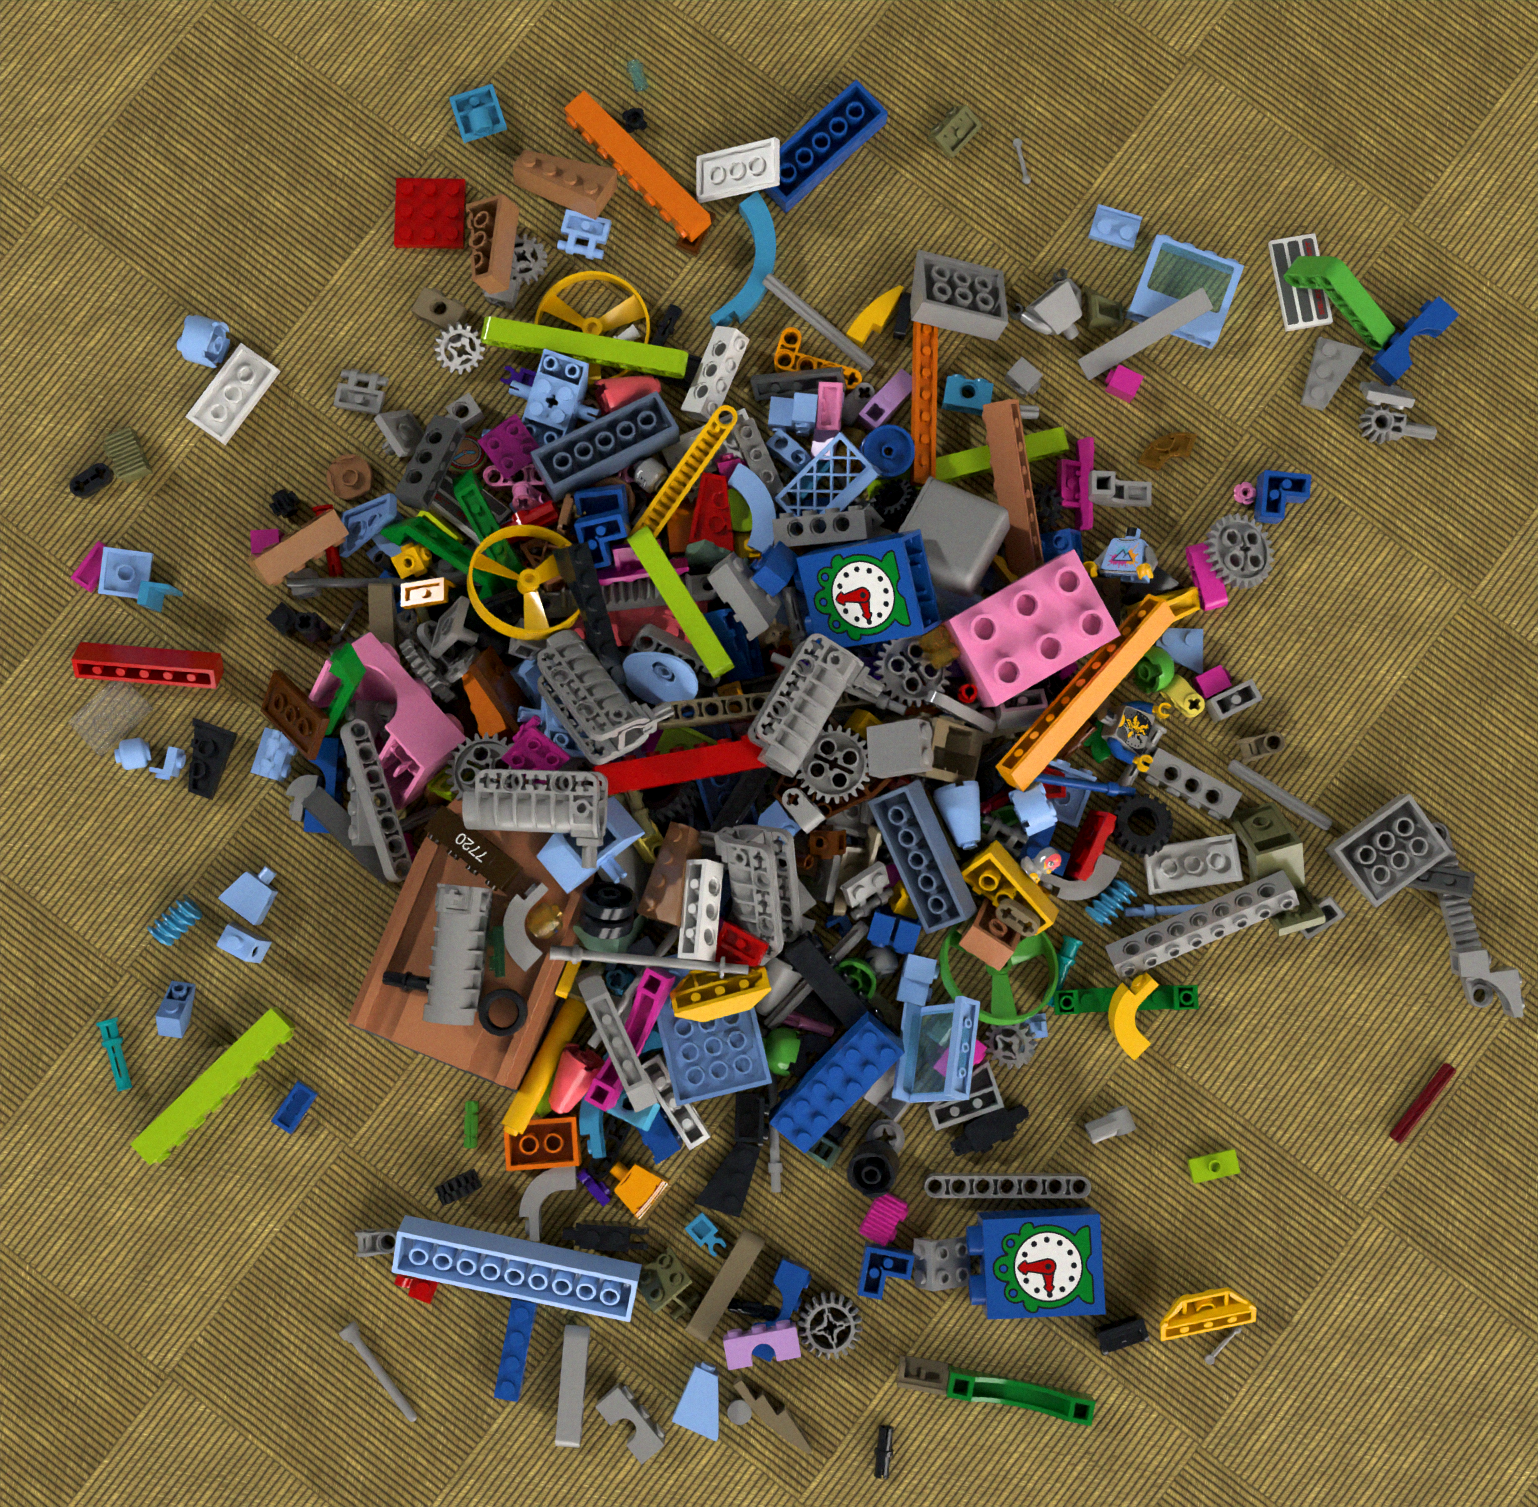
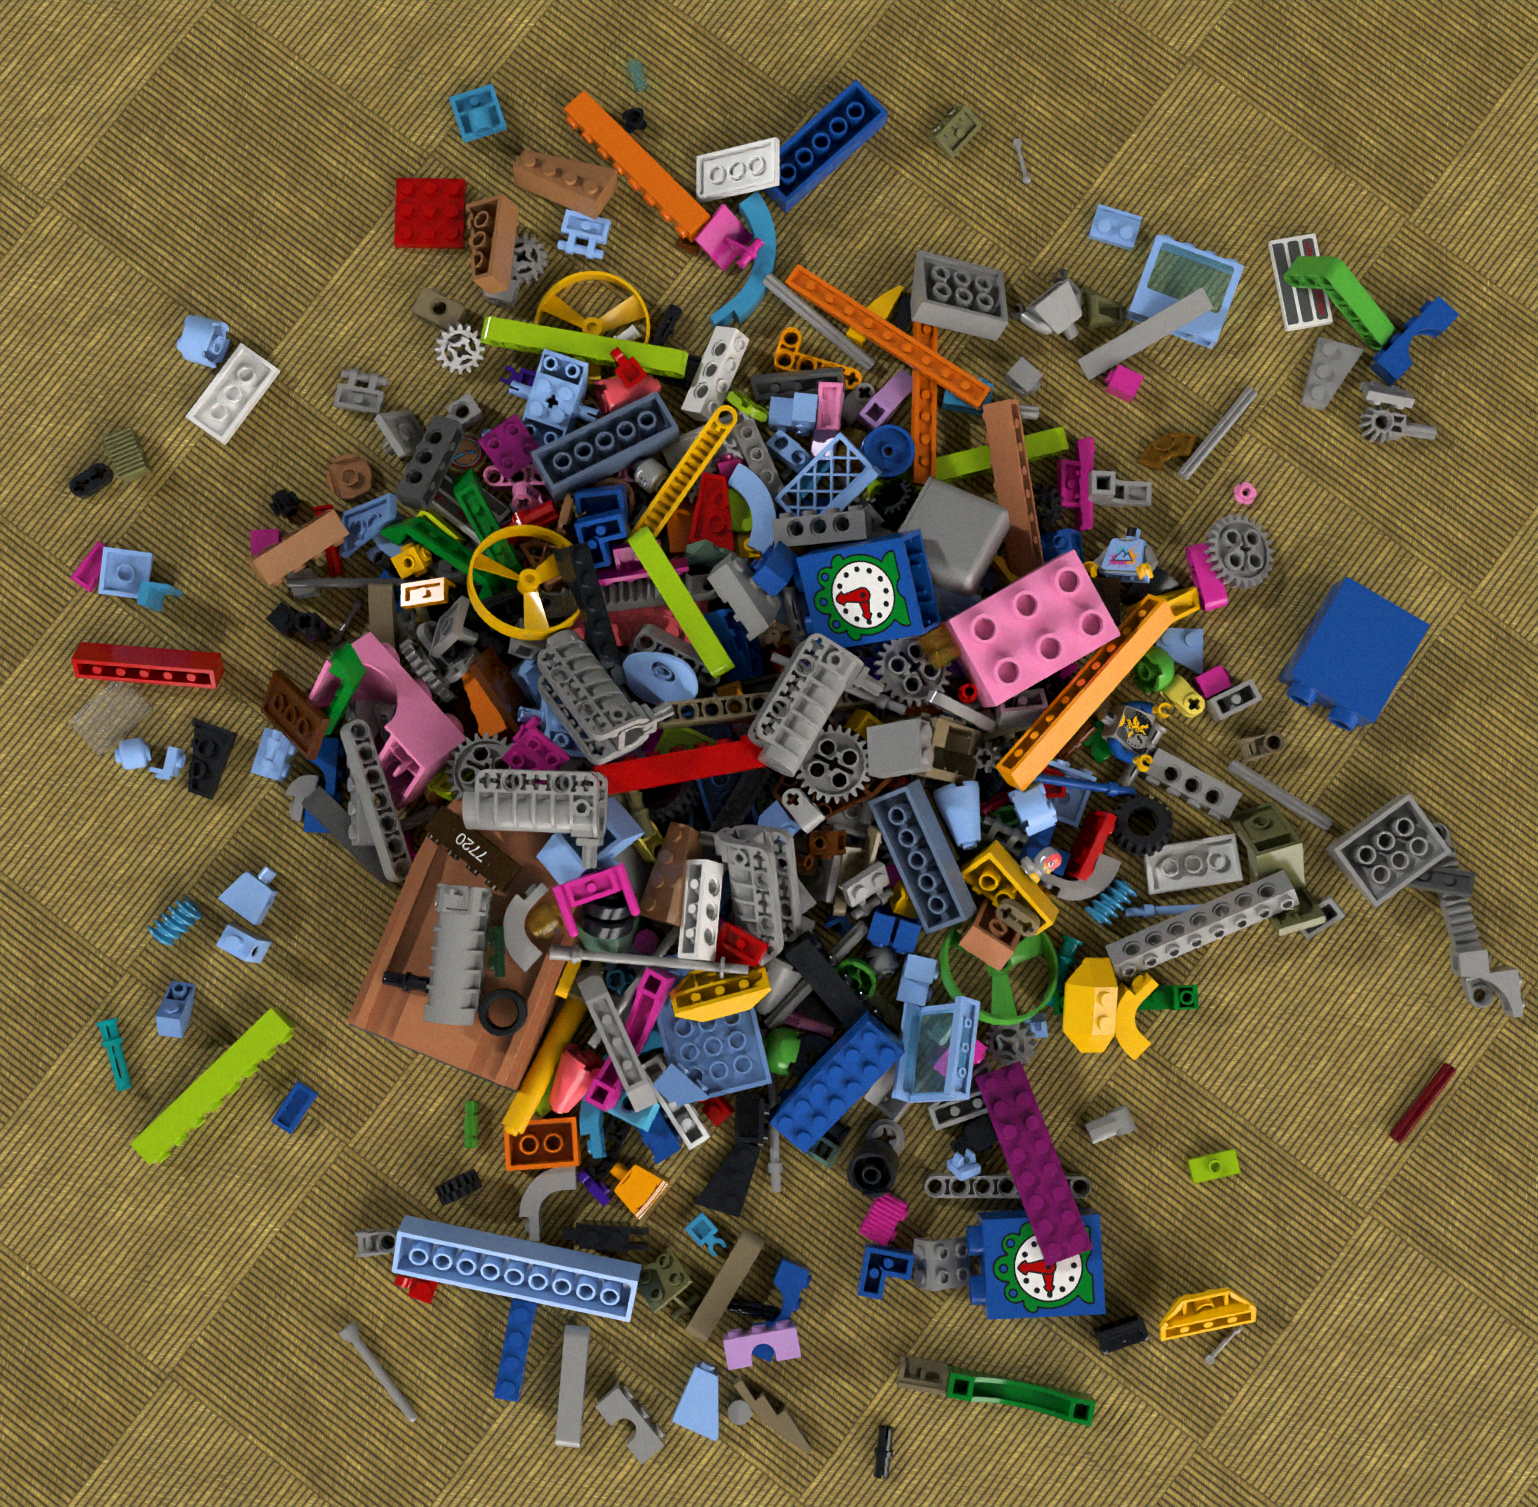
light grey gear [797,1292,863,1360] -> none
blue brick [1254,470,1311,524] -> none
none -> dark pink plate [552,863,640,937]
none -> red plate [610,347,647,390]
none -> magenta tile [634,929,659,954]
none -> medium blue slope [652,1062,709,1102]
none -> dark pink plate [694,204,764,272]
none -> red plate [698,1095,735,1127]
none -> lime tile [726,390,769,423]
none -> orange plate [784,264,992,410]
none -> light blue tile [947,1148,981,1181]
none -> light grey gear [973,743,1004,773]
none -> magenta plate [975,1061,1093,1266]
none -> yellow wedge [1062,957,1118,1053]
none -> light grey axle [1178,387,1258,480]
none -> blue brick [1278,577,1430,732]

